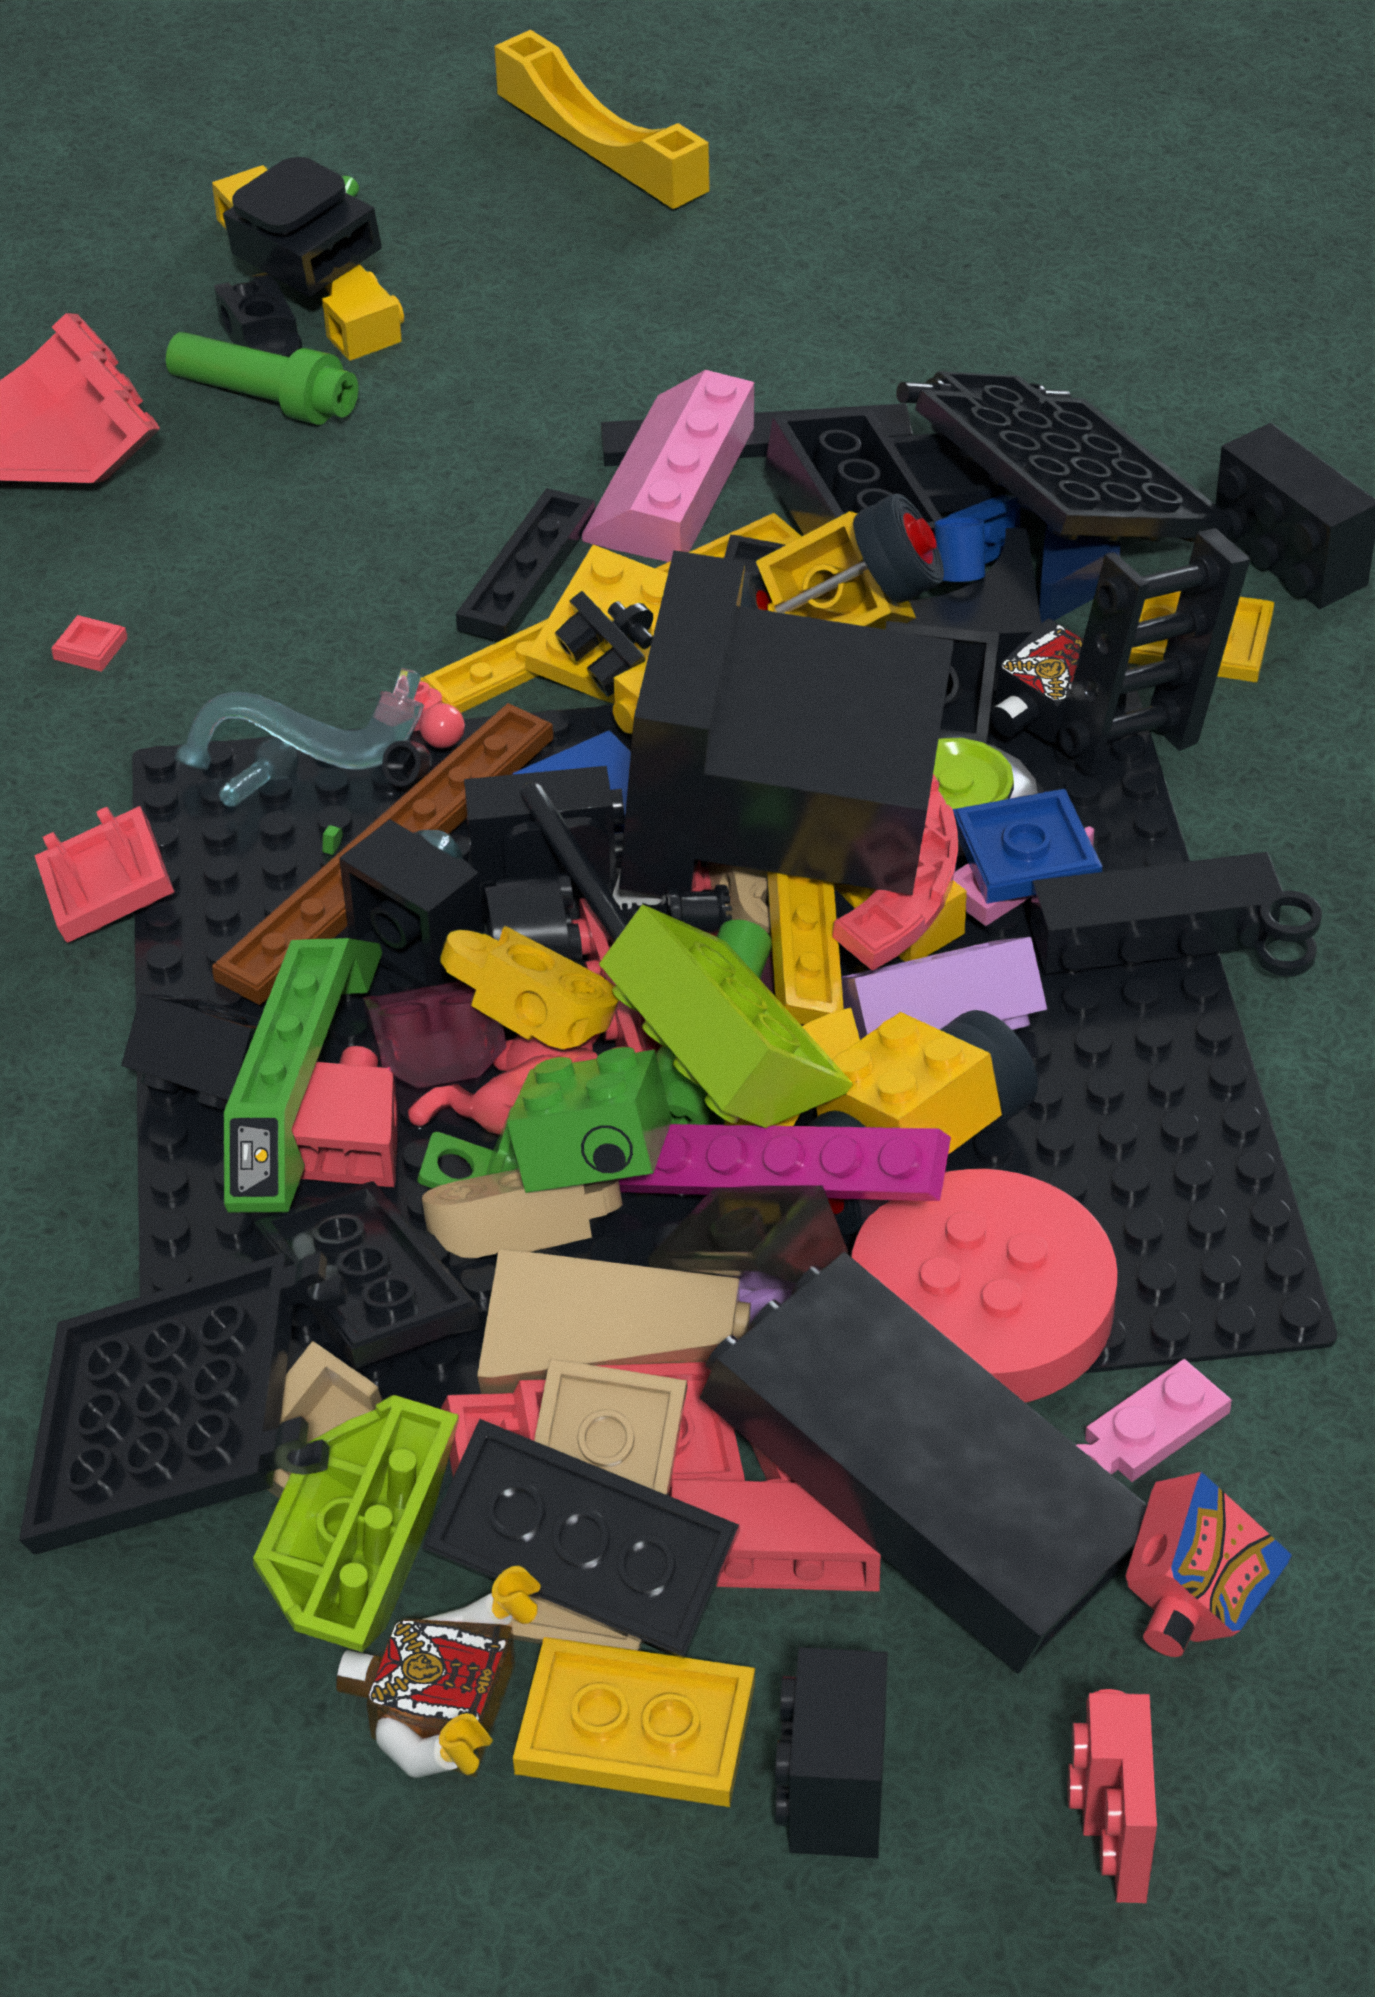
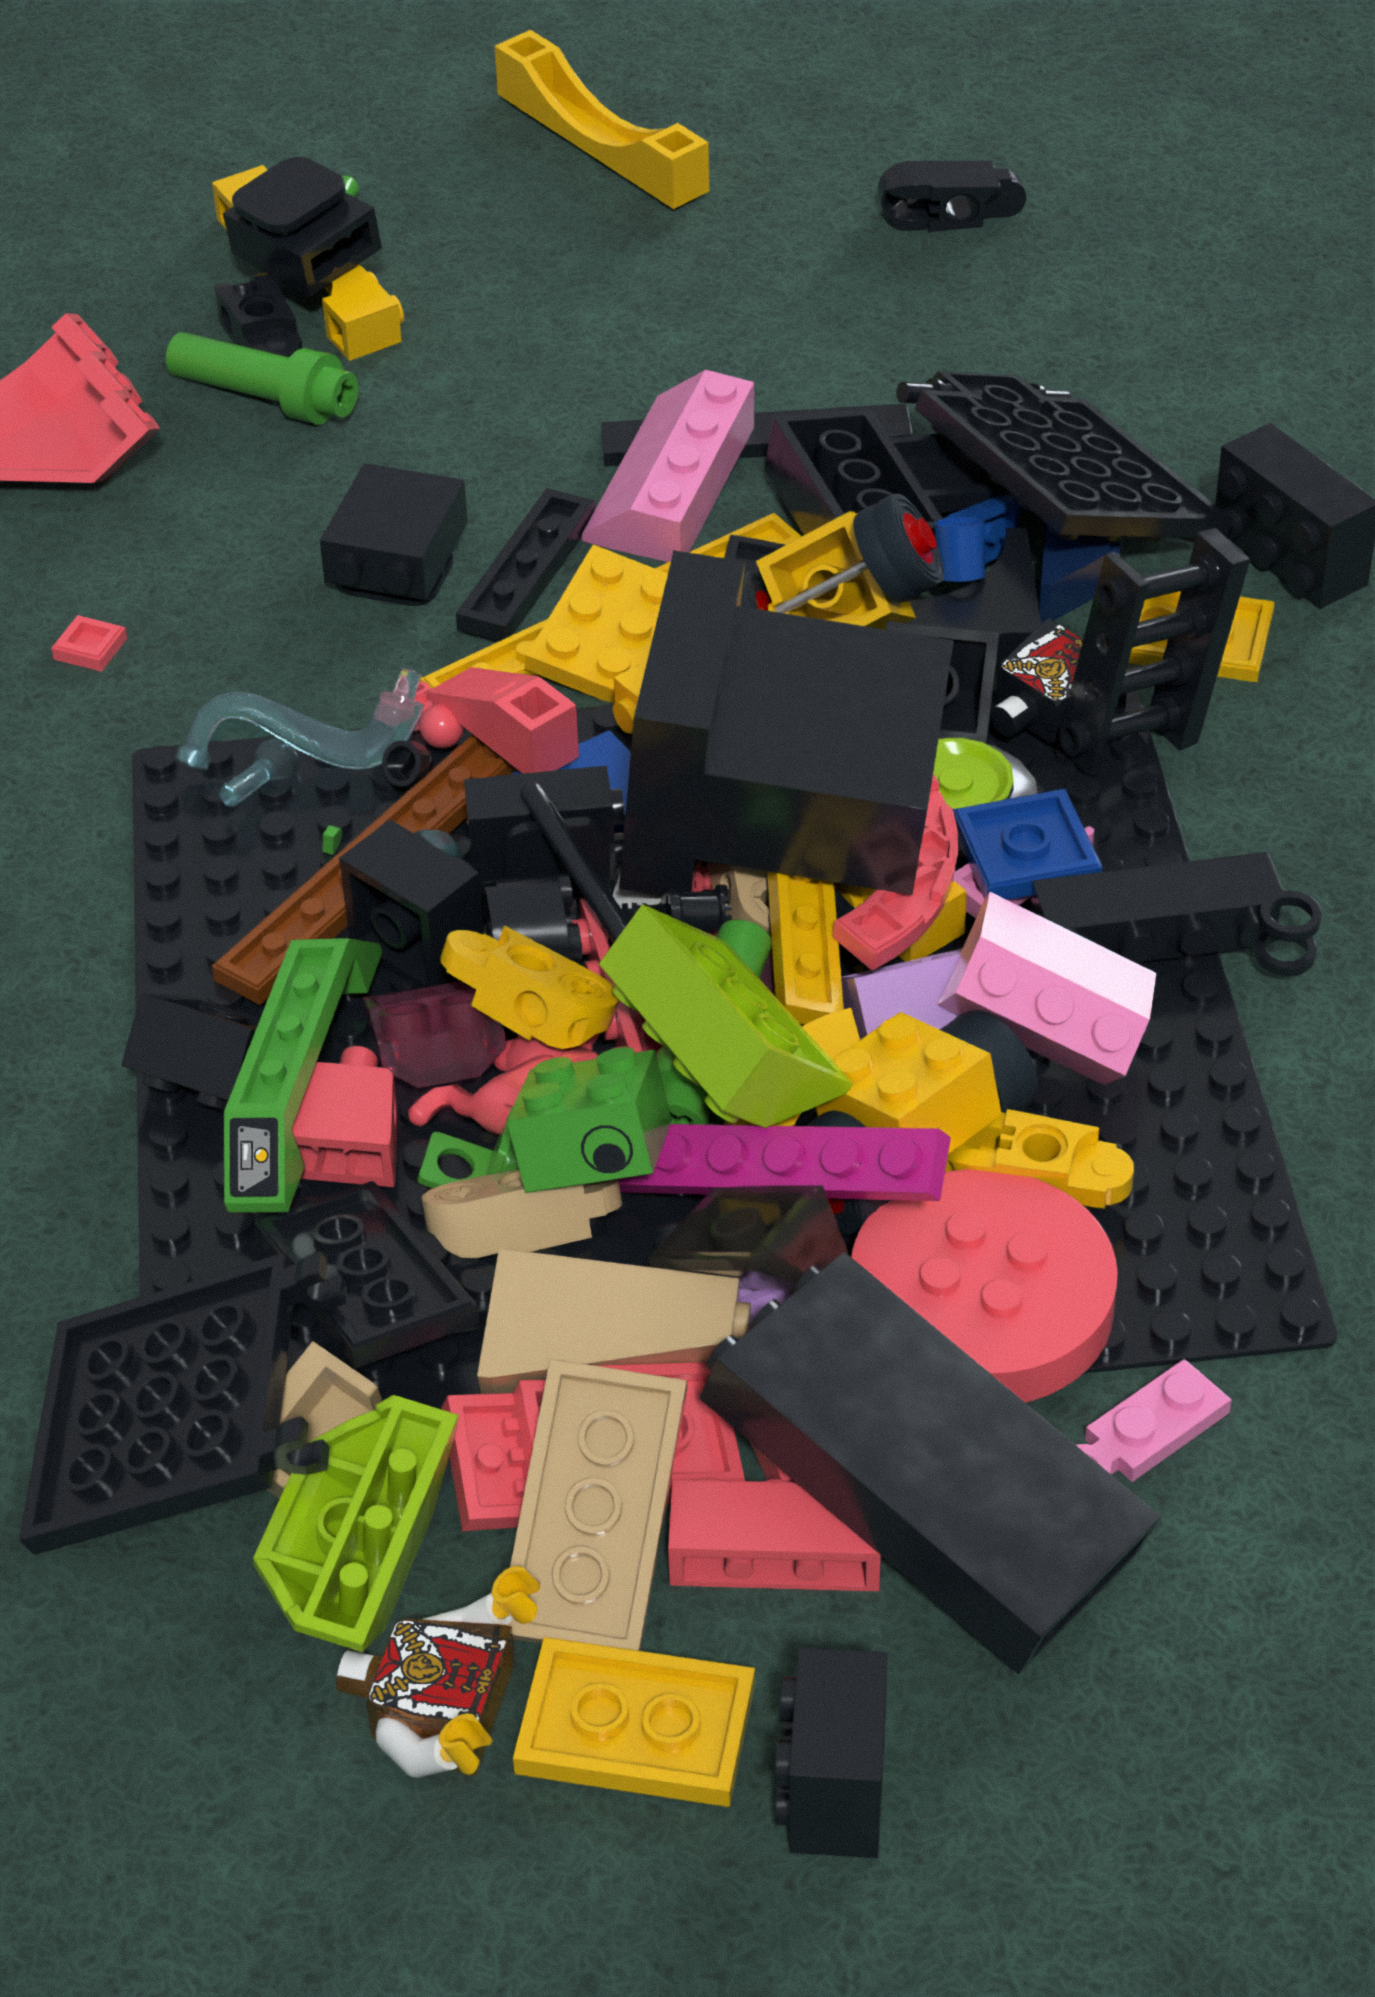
coral plate [35,806,174,943] -> none
black tile [422,1419,740,1659] -> none
black hips [555,591,653,697] -> none
coral plate [1067,1689,1157,1903] -> none
torso [1125,1472,1292,1657] -> none
none -> black brick [320,463,468,606]
none -> coral slope [427,667,579,774]
none -> black piece [877,161,1027,232]
none -> bright pink slope [938,892,1156,1086]
none -> yellow piece [945,1109,1134,1209]

